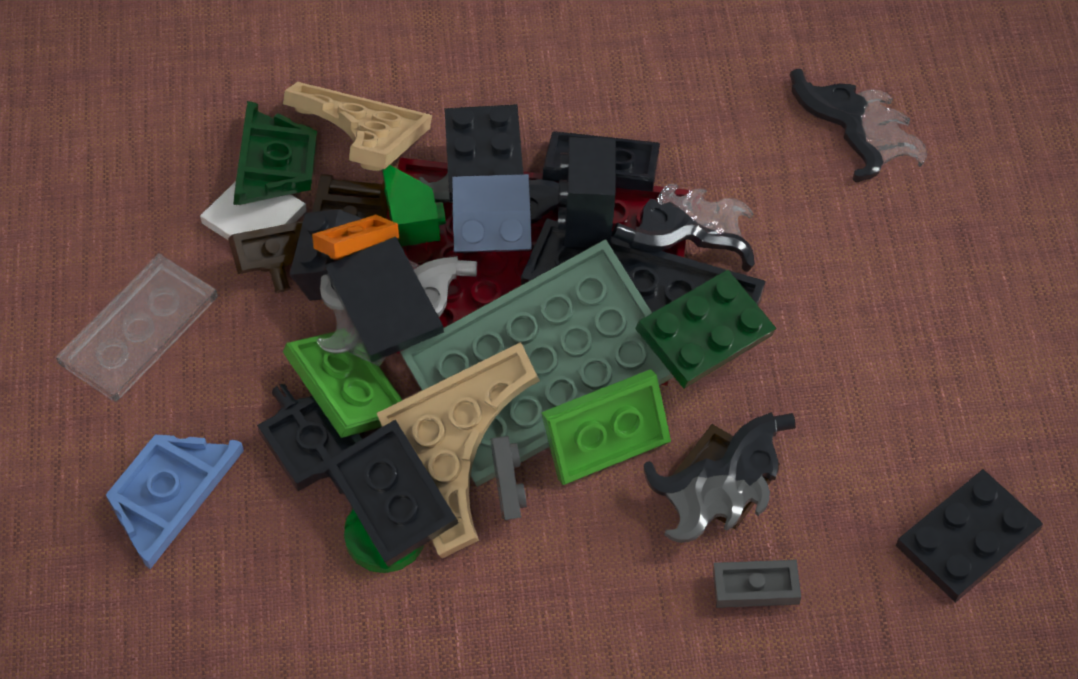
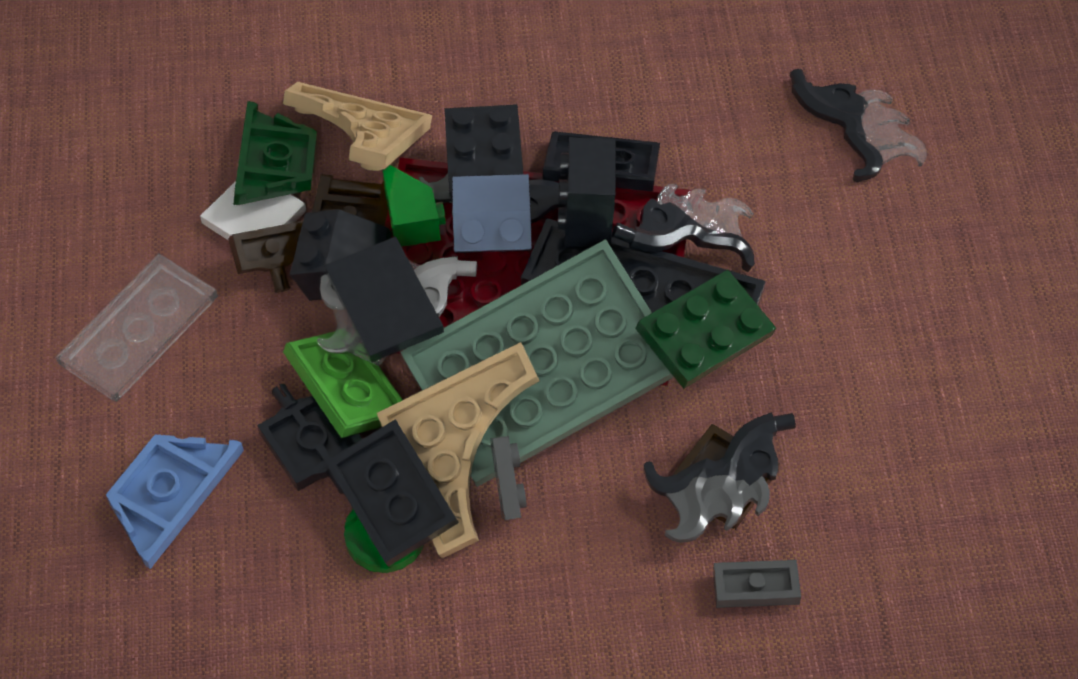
orange plate [312,215,399,260] -> none
bright green tile [541,369,671,485] -> none
black plate [896,469,1043,603] -> none

